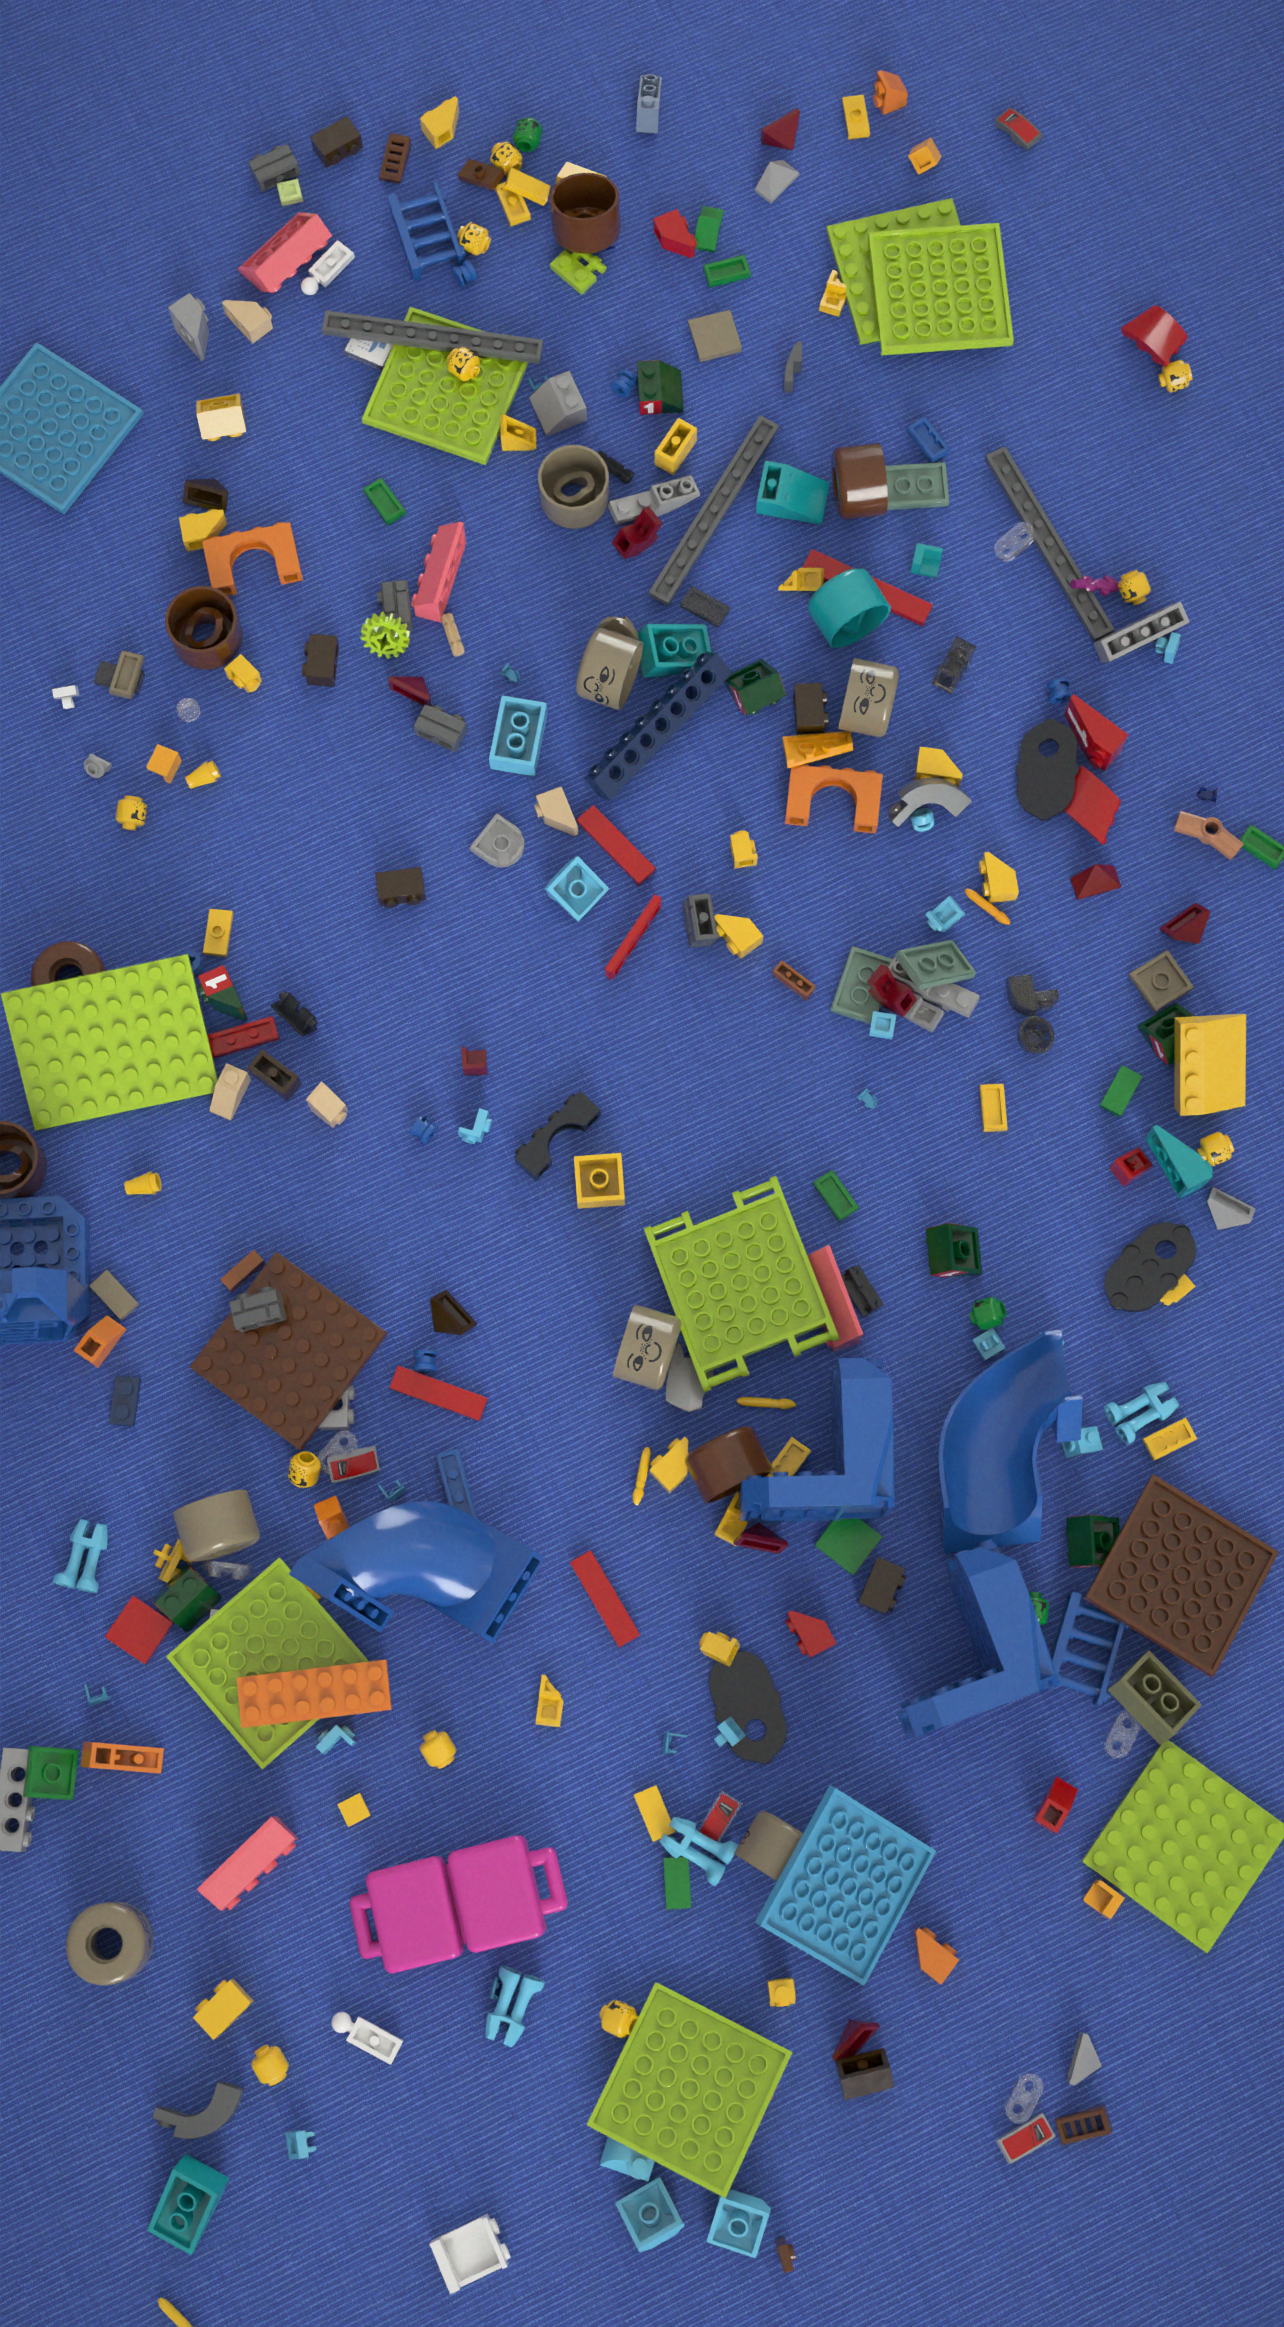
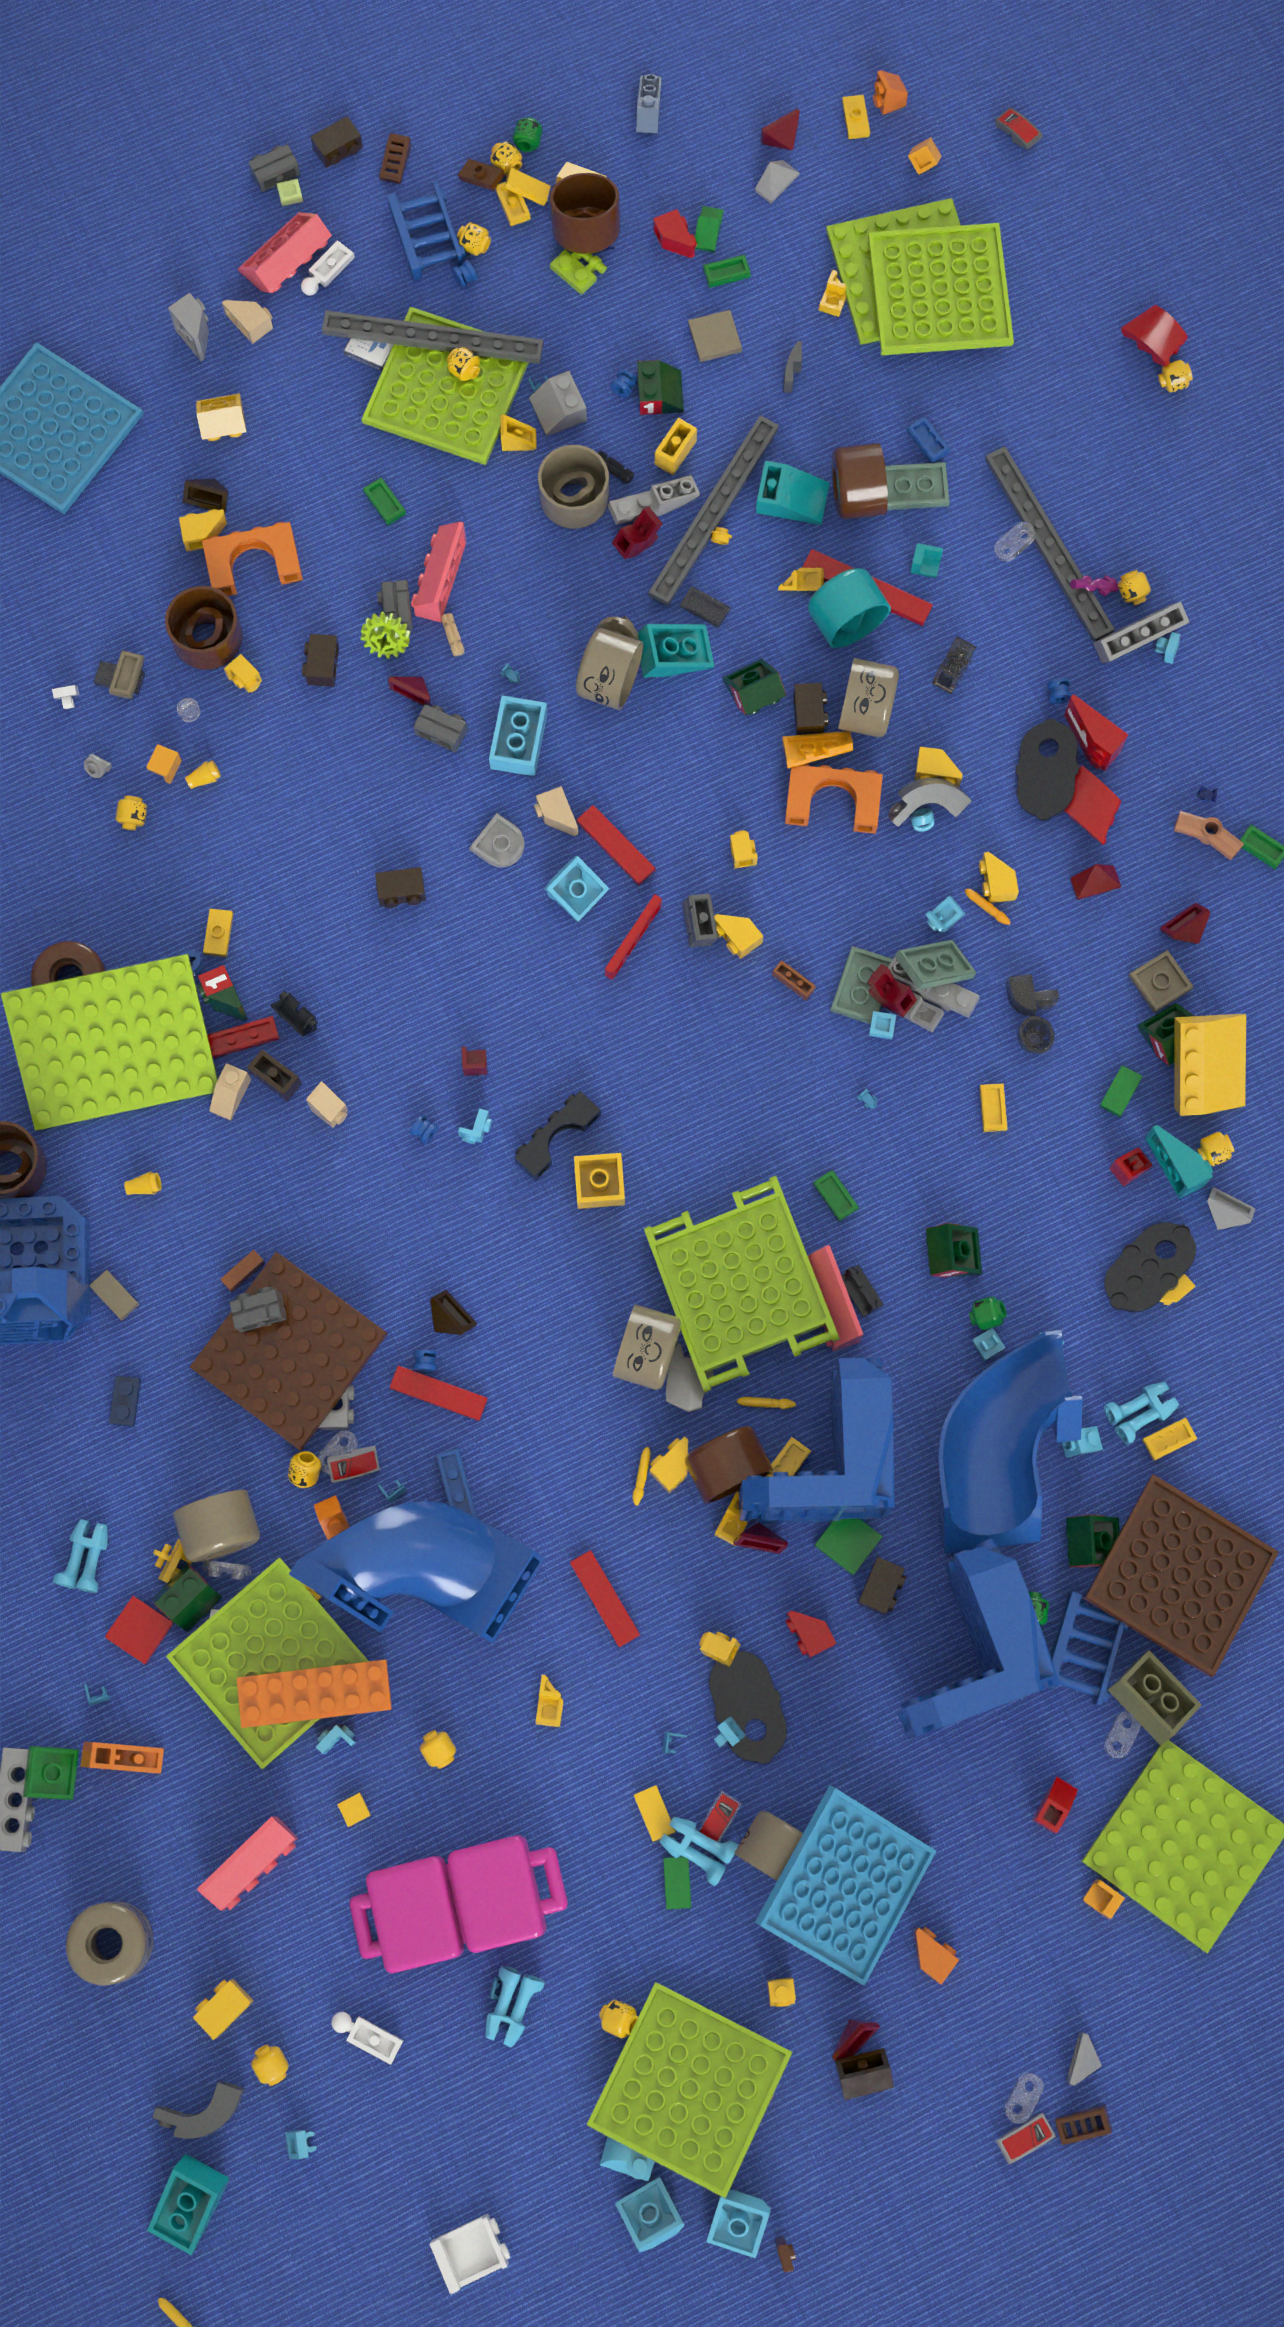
orange slope [73,1316,127,1368] -> none
yellow slope [420,96,459,149] -> none
dark blue brick [584,652,732,800] -> none
none -> yellow plate [711,527,732,545]

